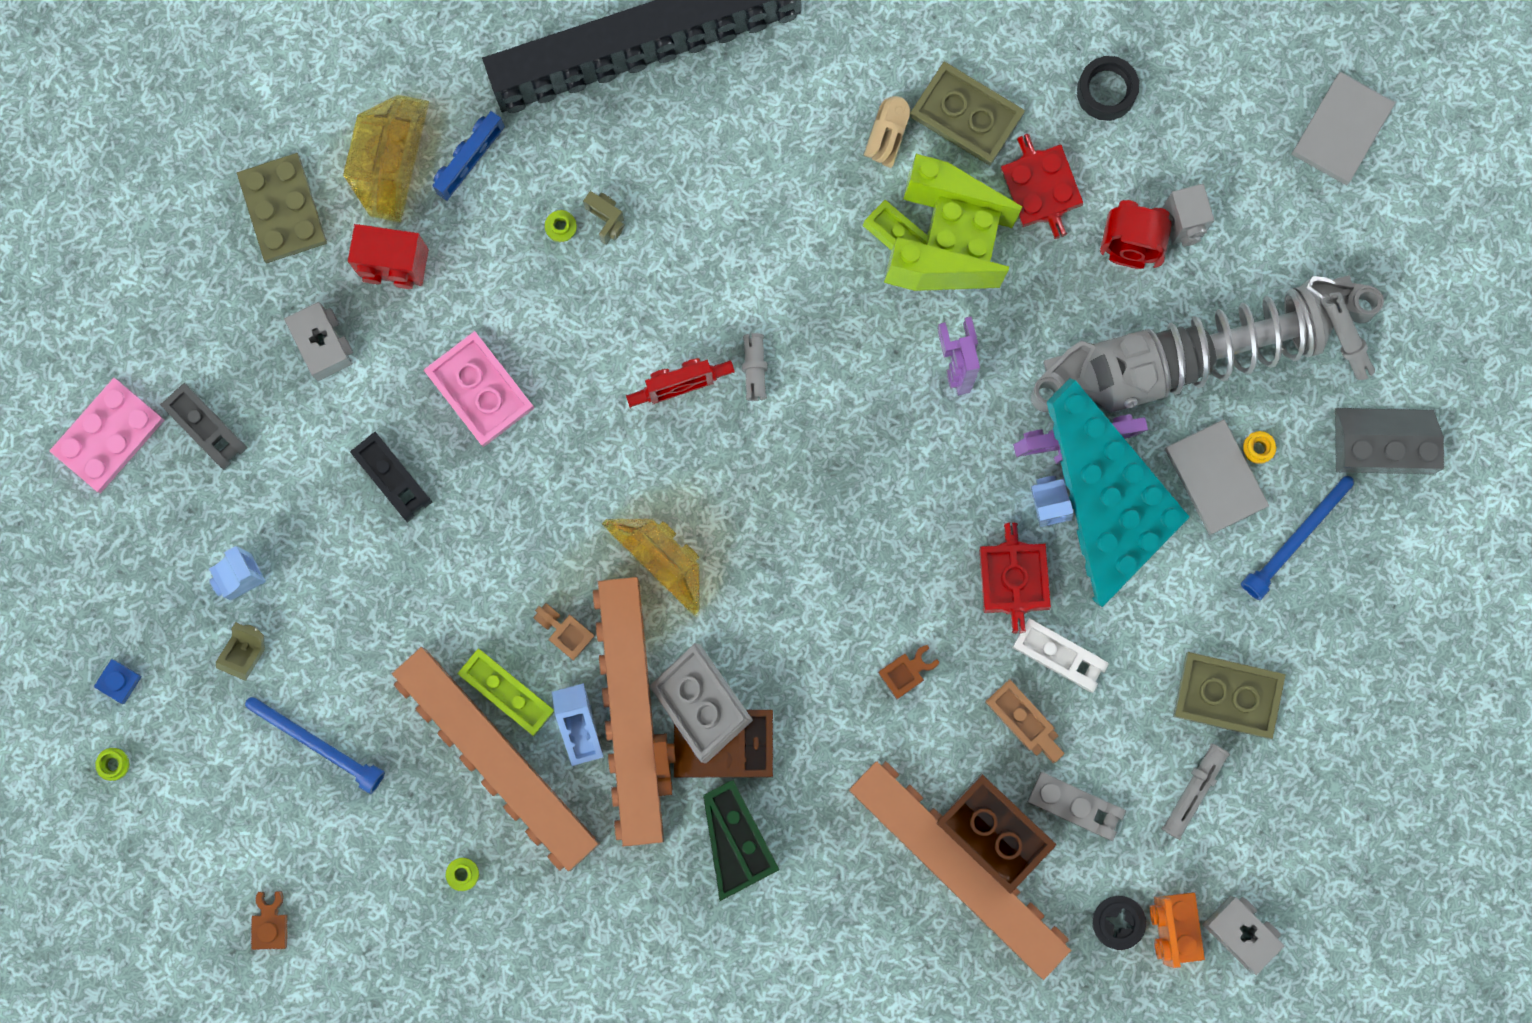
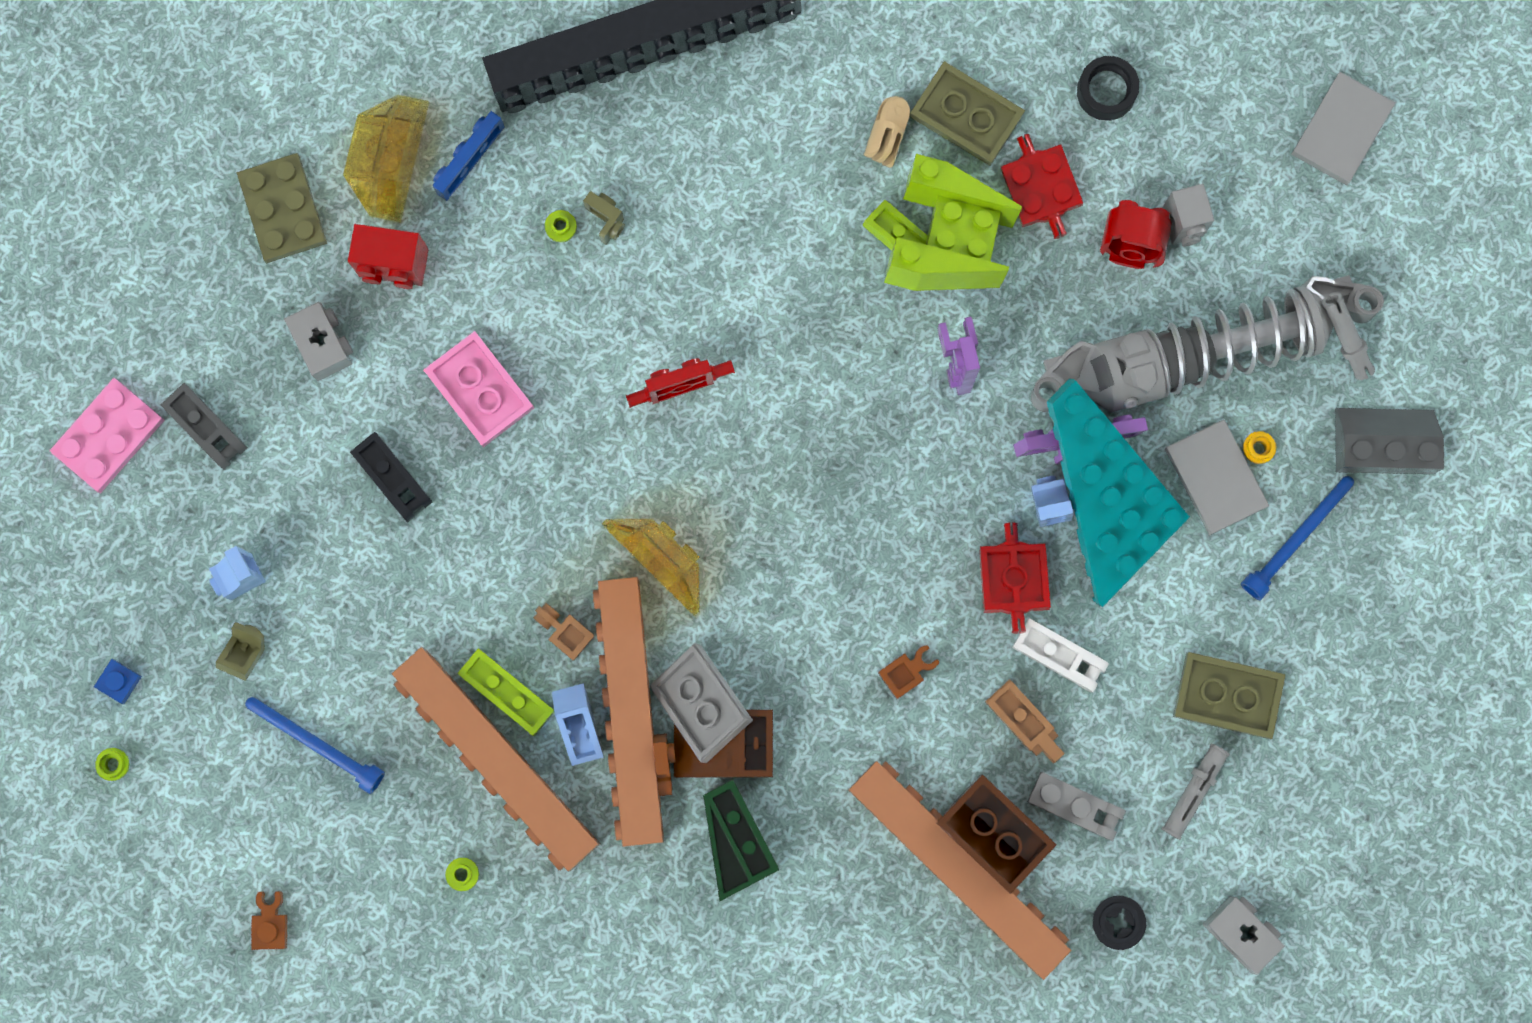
light grey pin [742,333,768,401] -> none
orange bracket [1150,892,1205,968] -> none

